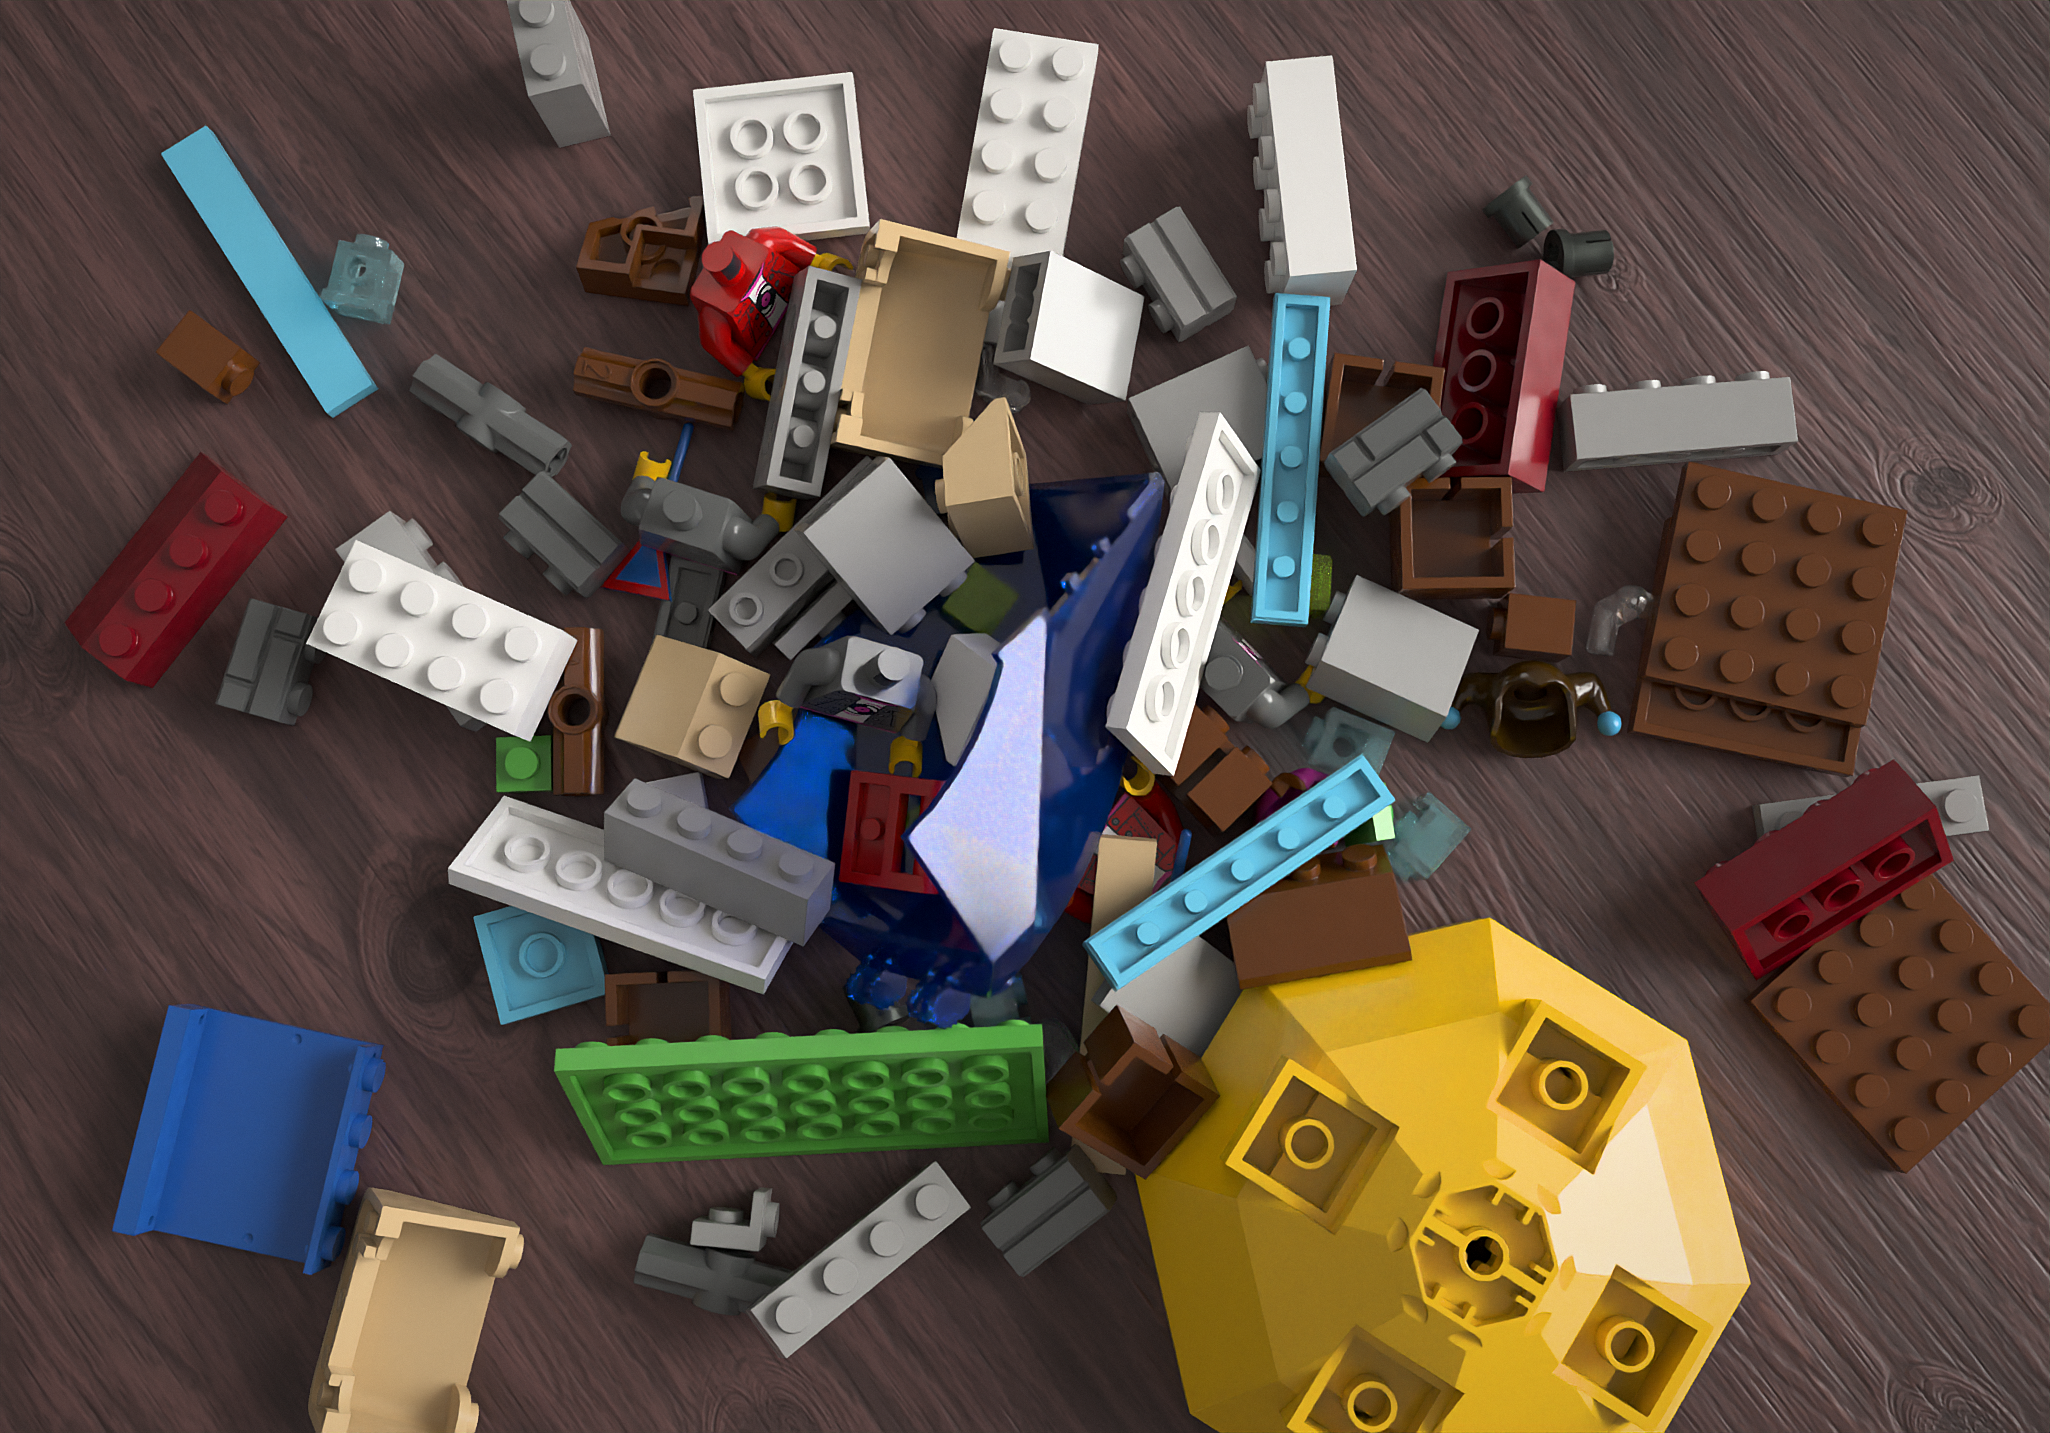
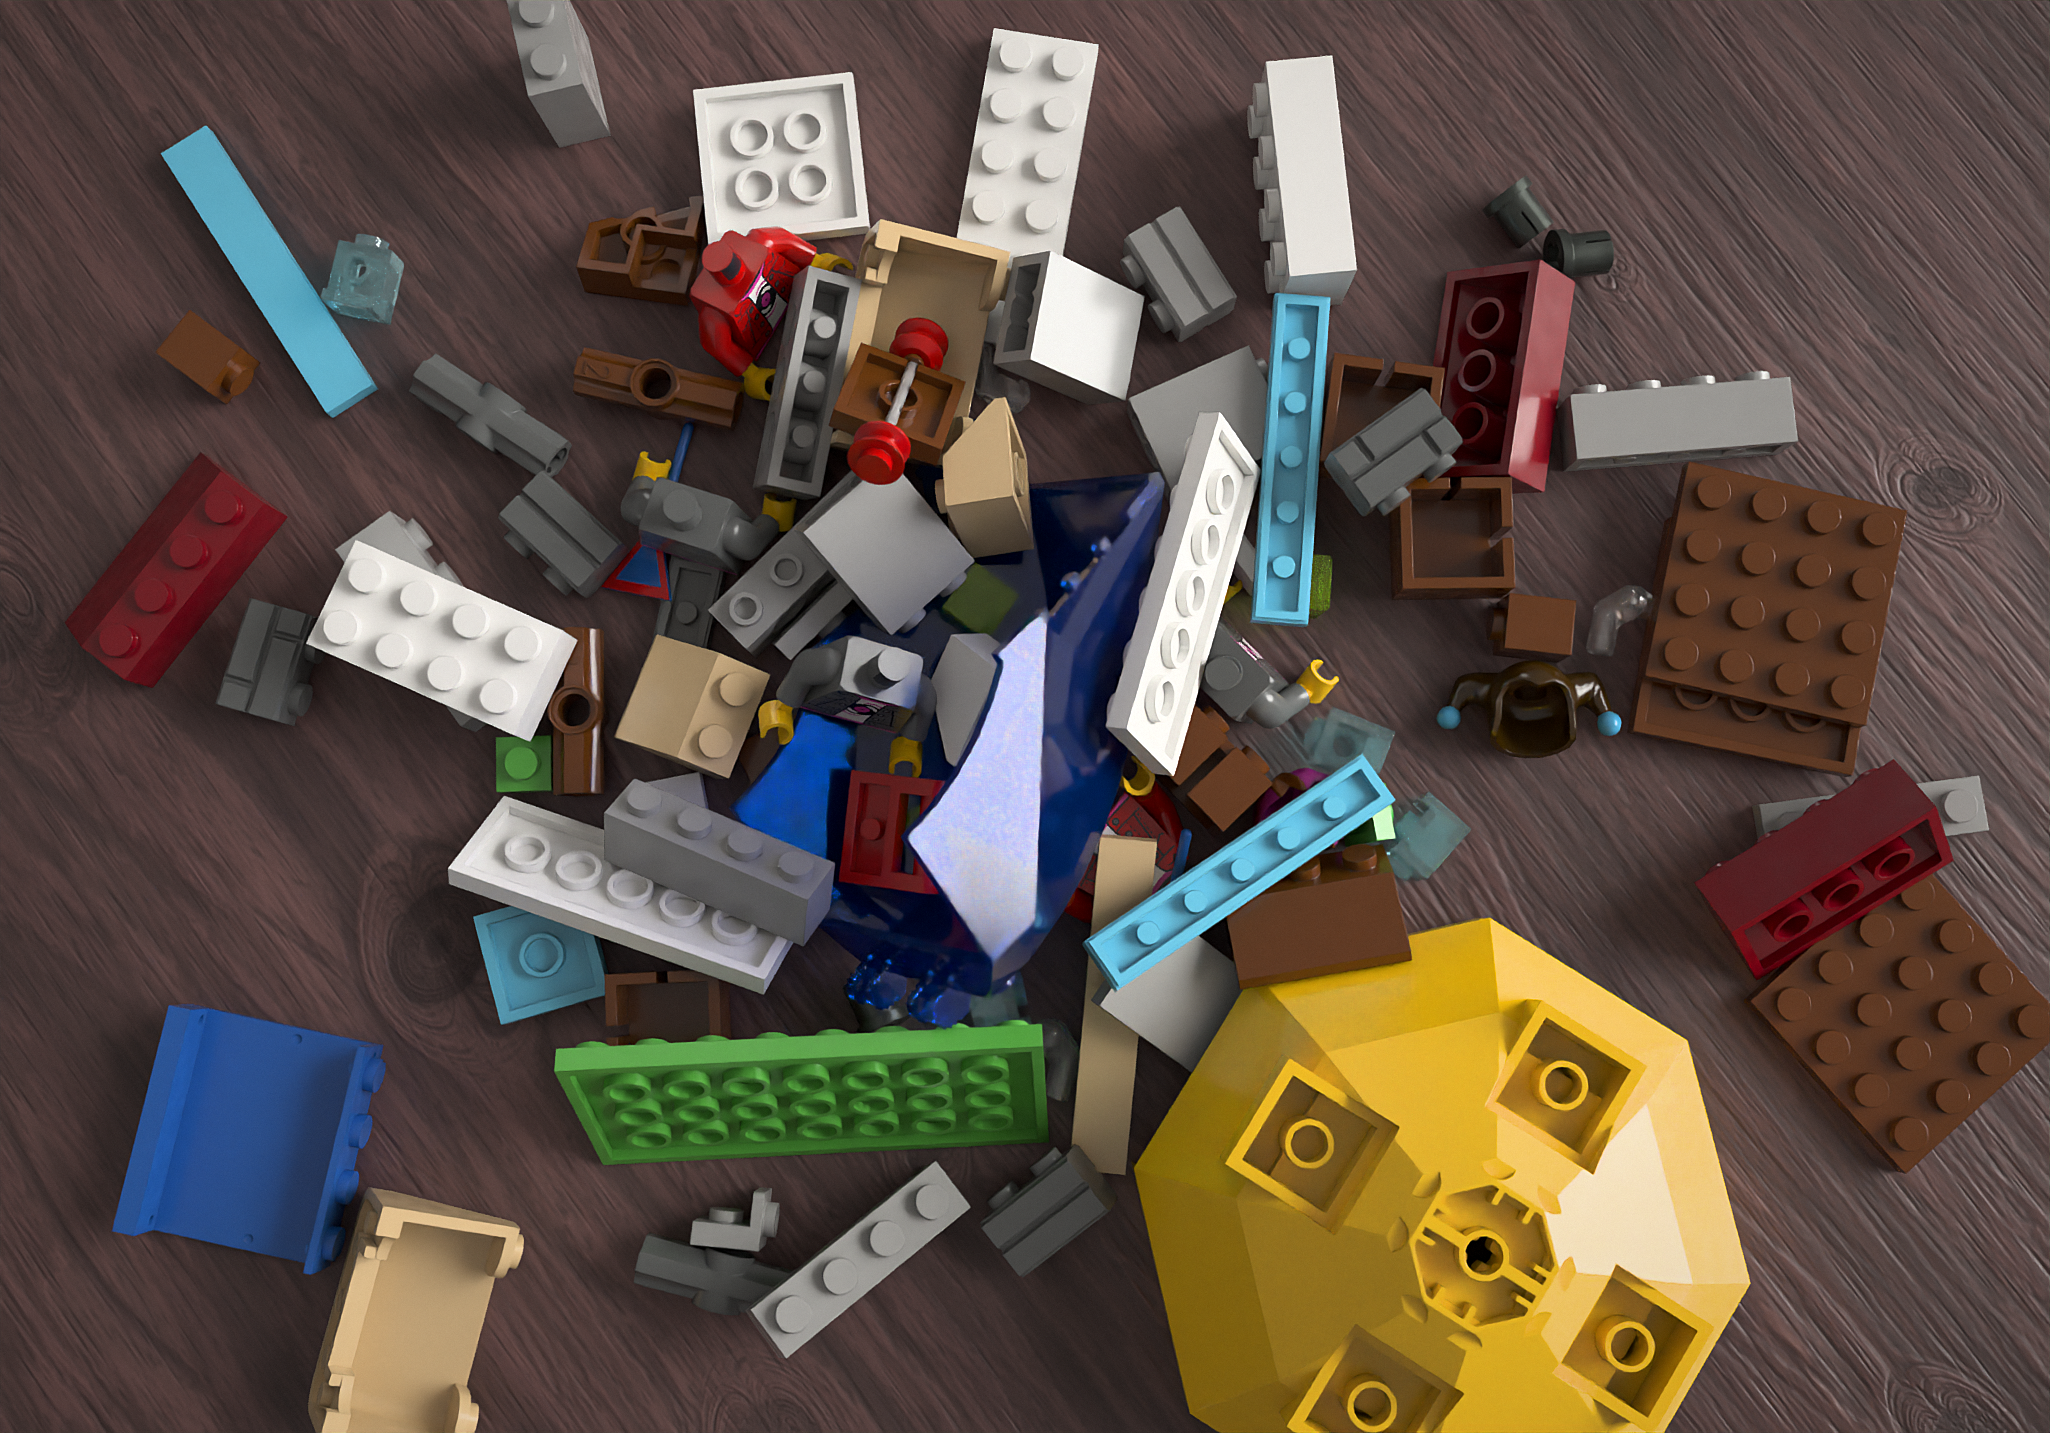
reddish brown piece [1046,1004,1221,1180] -> none
light grey brick [1305,575,1479,743] -> none
none -> plate [828,317,966,485]

